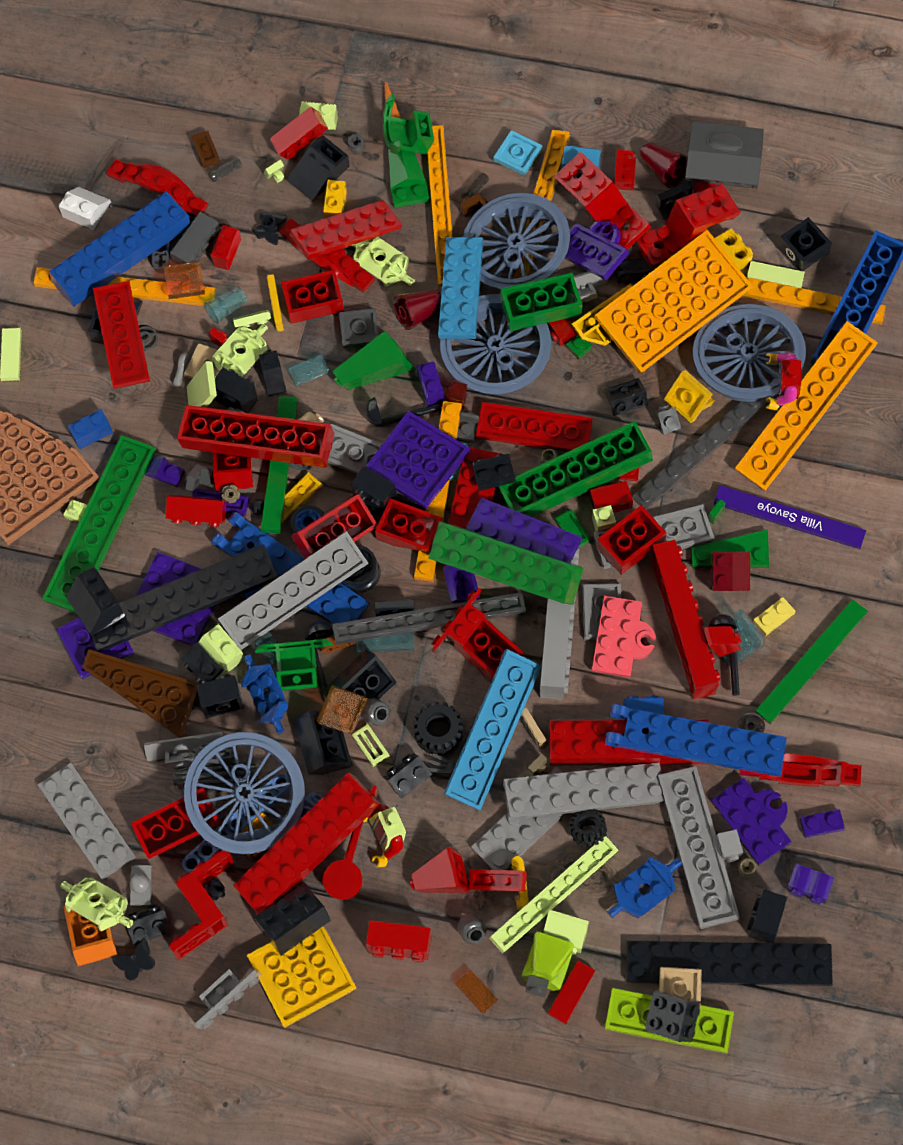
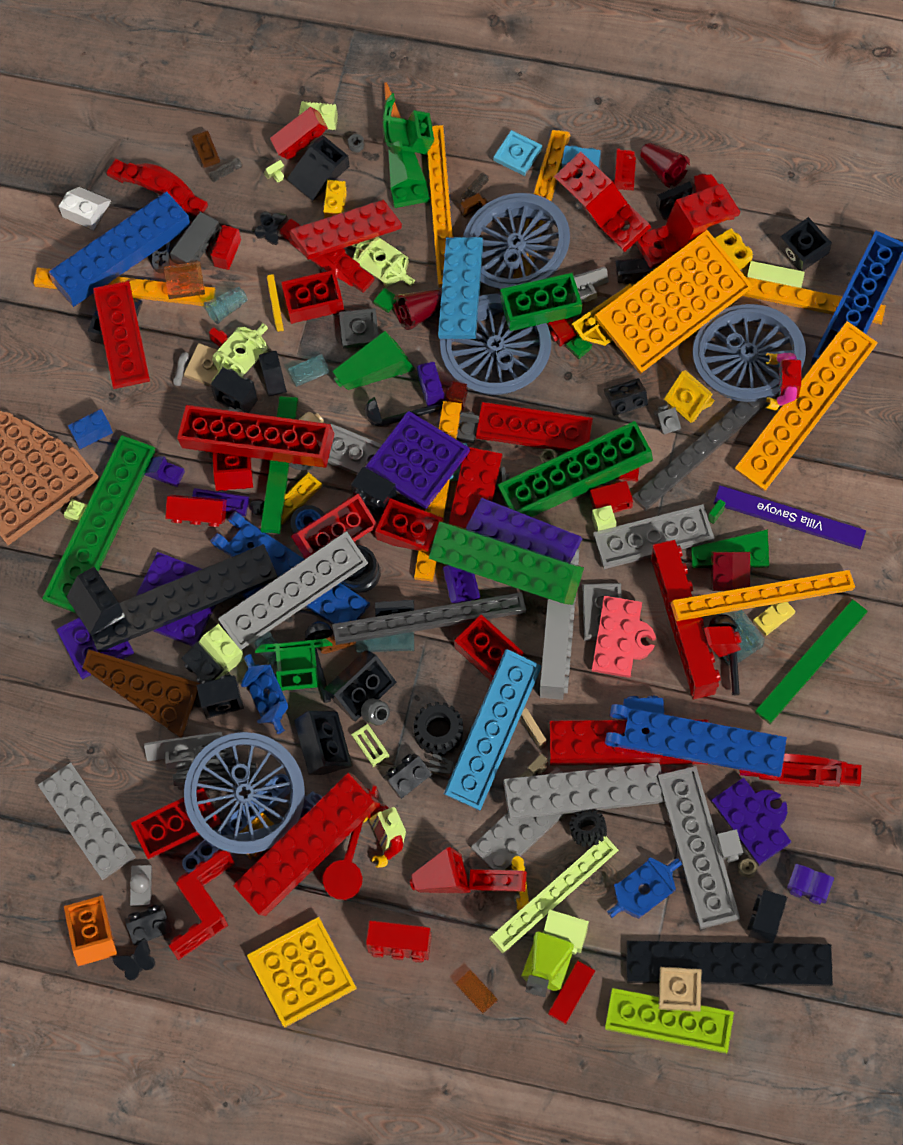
yellowish green tile [0,328,22,381] -> none
yellowish green plate [61,878,133,931] -> none
dark grey piece [140,326,158,351] -> none
dark grey bracket [184,464,213,493] -> none
yellowish green tile [186,361,217,408] -> none
light grey bracket [194,969,262,1029] -> none
black plate [204,880,225,901] -> none
dark tan plate [222,485,240,503] -> none
yellowish green plate [233,310,271,328] -> none
black brick [254,883,331,956] -> none
clear orange plate [317,685,368,735] -> none
red bracket [431,588,486,653] -> none
dark grey head [458,914,487,944] -> none
black bracket [472,454,516,491] -> none
green tile [555,509,591,548] -> none
dark purple plate [557,220,629,280] -> none
red brick [596,505,667,575] -> none
black bracket [645,991,701,1042] -> none
dark grey panel [685,121,764,189] -> none
dark grey piece [737,712,765,733] -> none
dark purple plate [800,809,845,838] -> none
none -> green tile [373,288,396,313]
none -> light orange plate [670,570,855,621]

